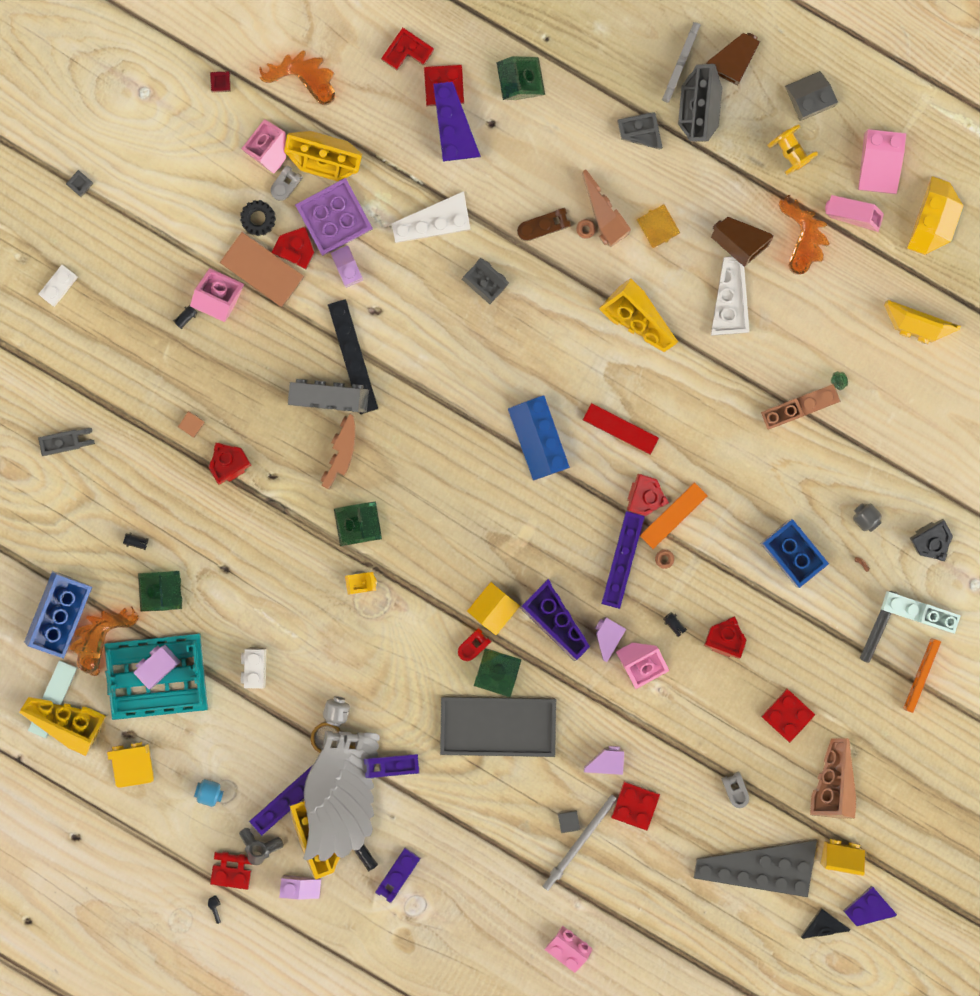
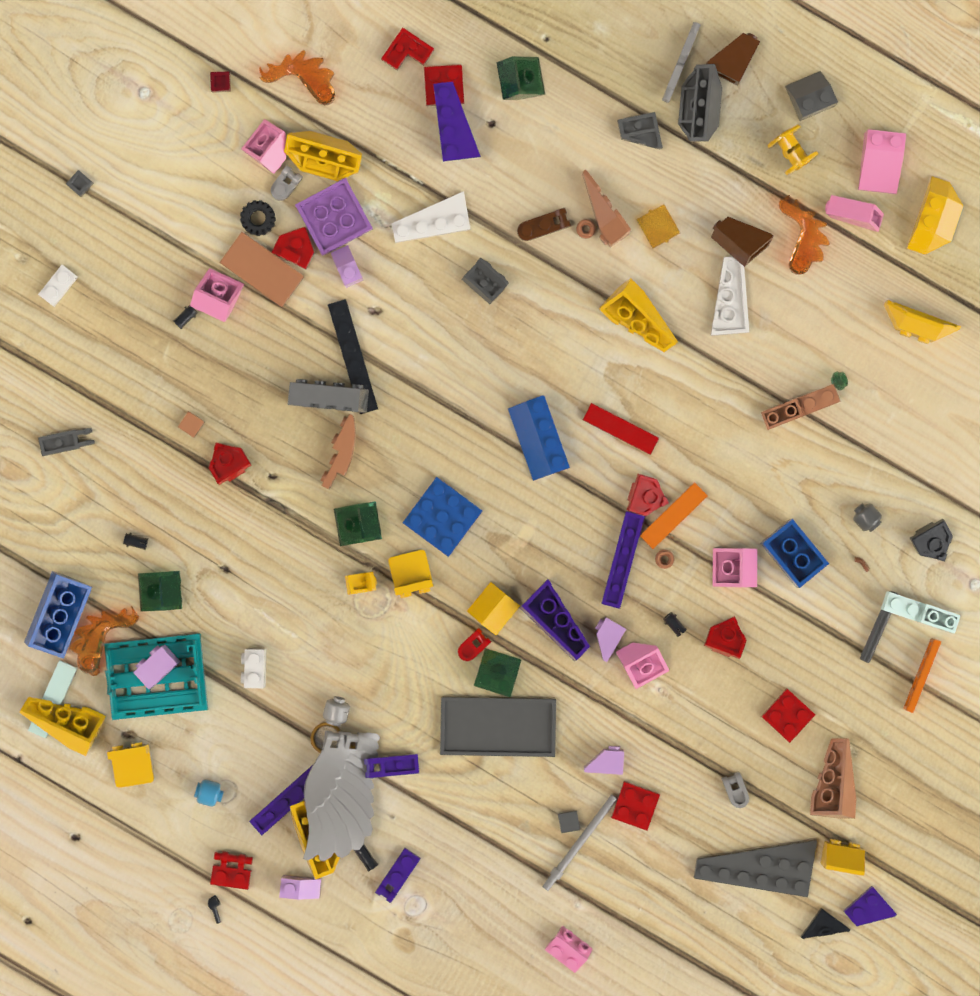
dark grey axle [239,828,284,865] -> none
none -> yellow bracket [388,550,434,598]
none -> blue plate [403,477,482,557]
none -> bright pink slope [713,548,757,587]

